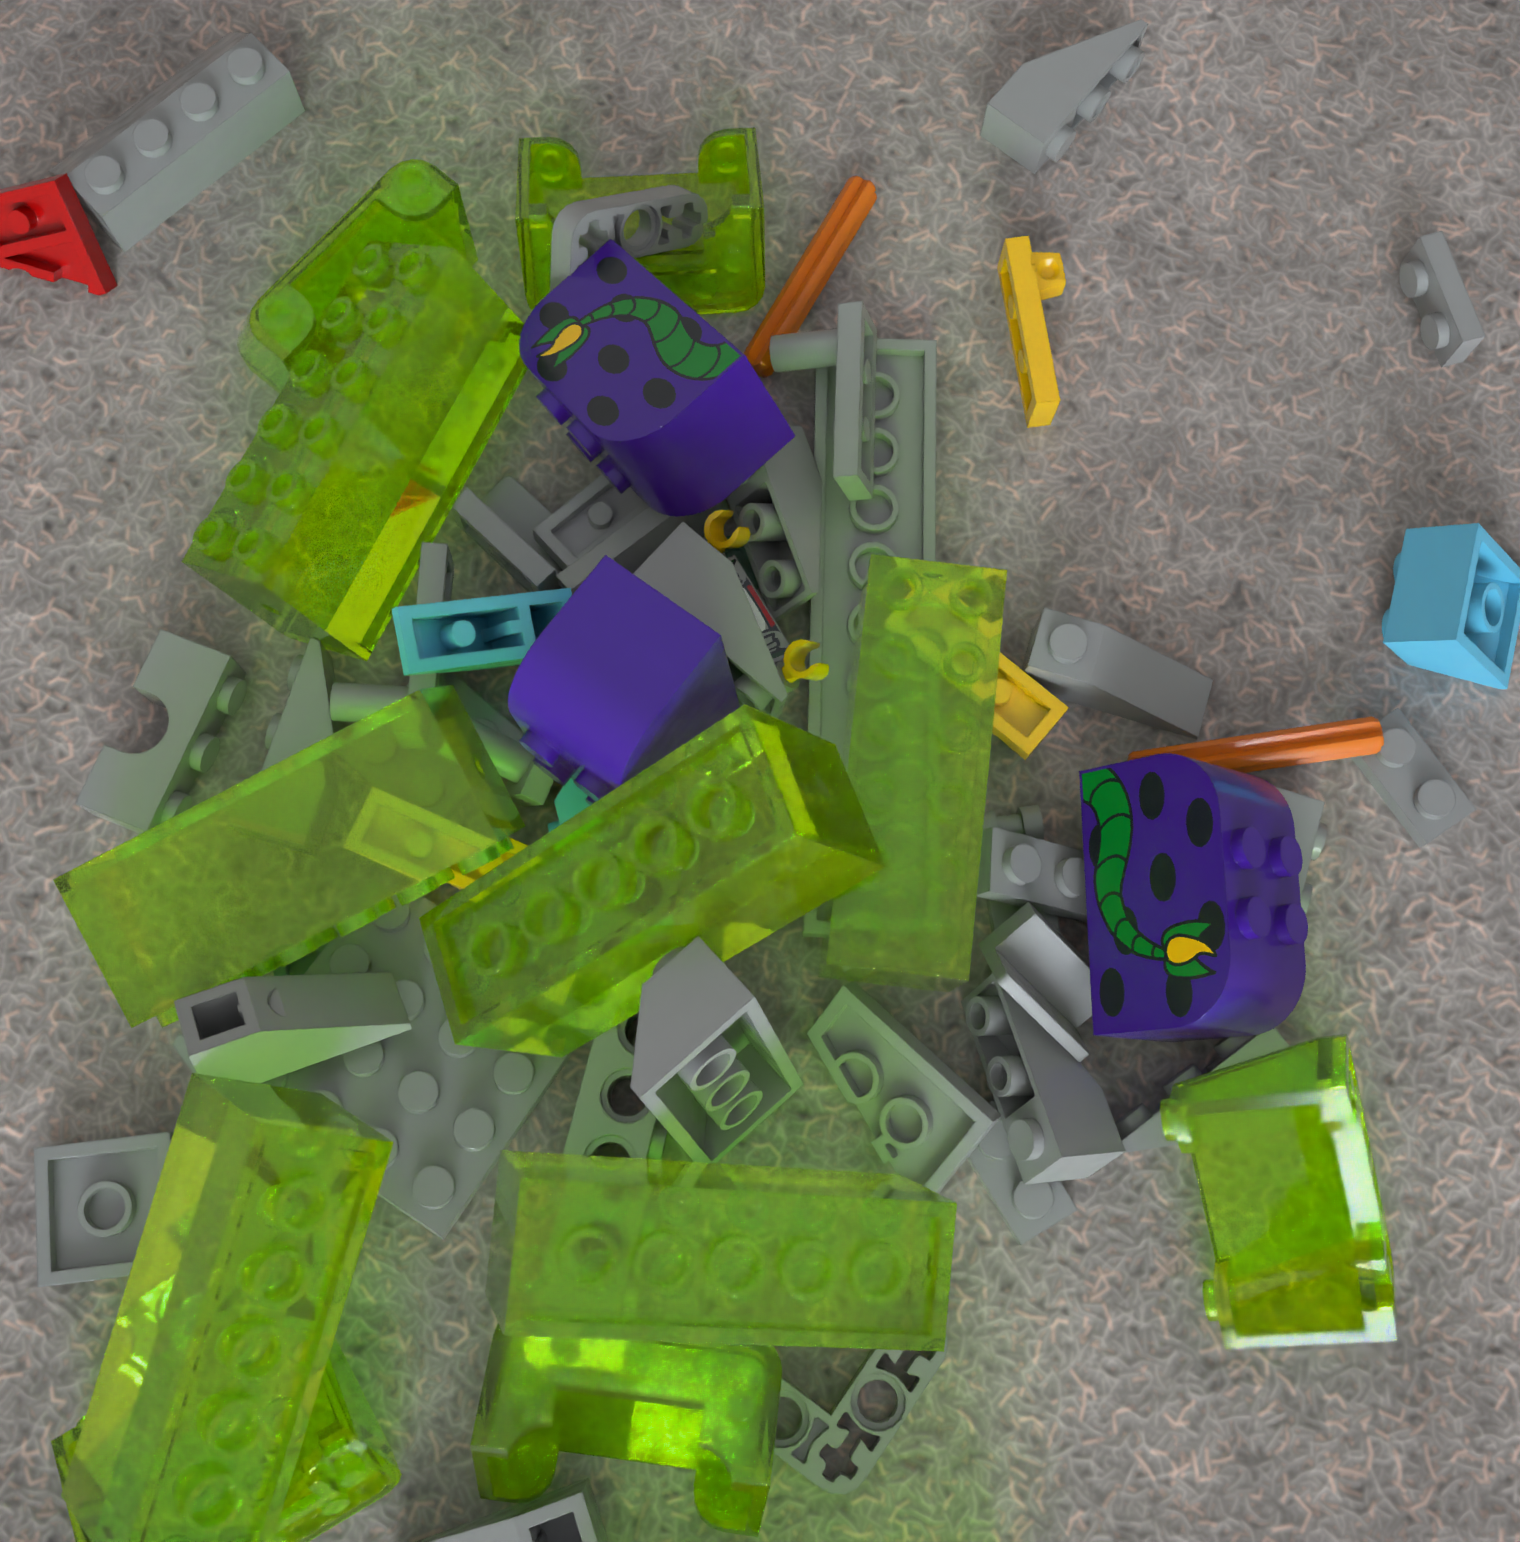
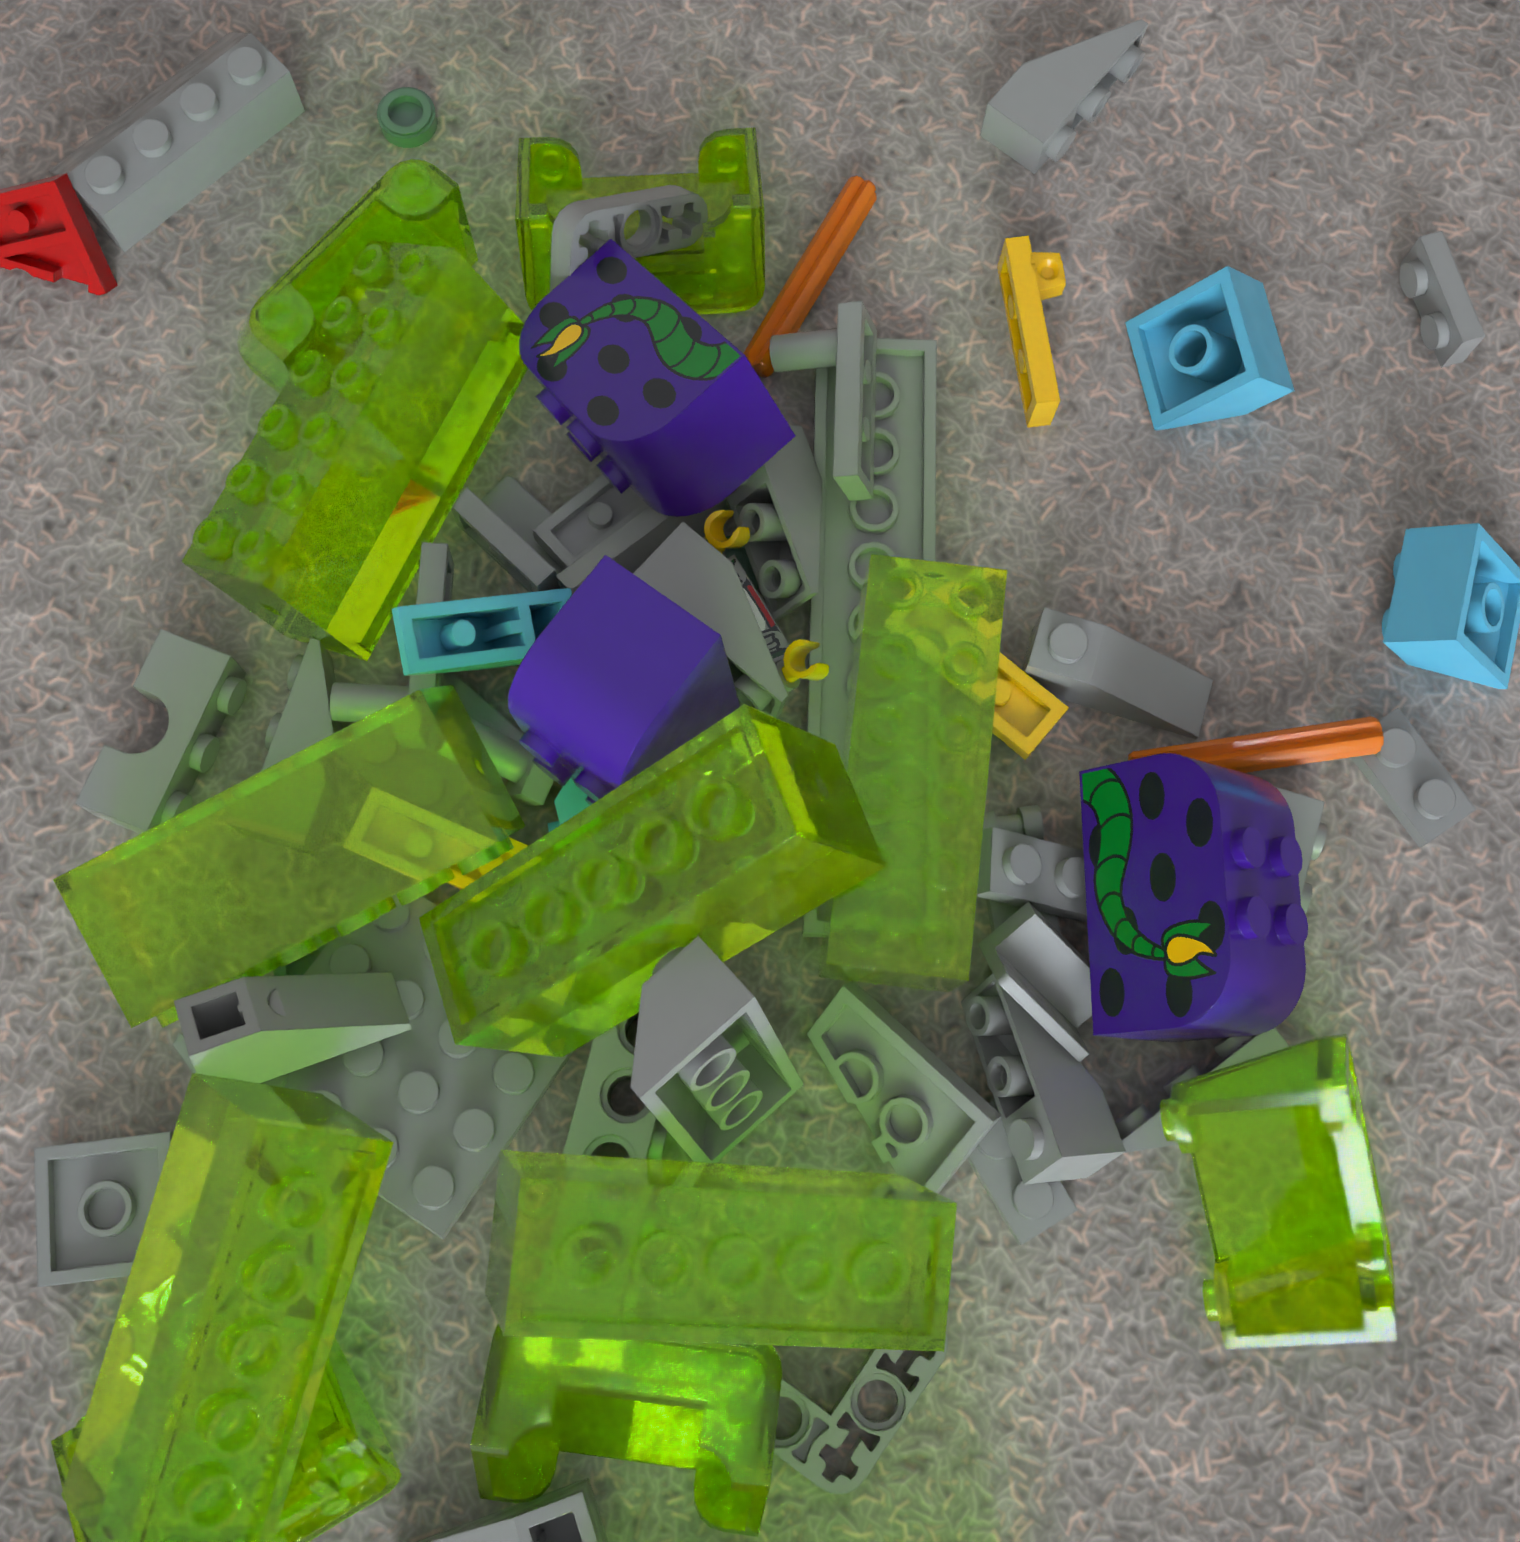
none -> sand green tile [377,87,438,148]
none -> medium azure slope [1125,266,1295,431]

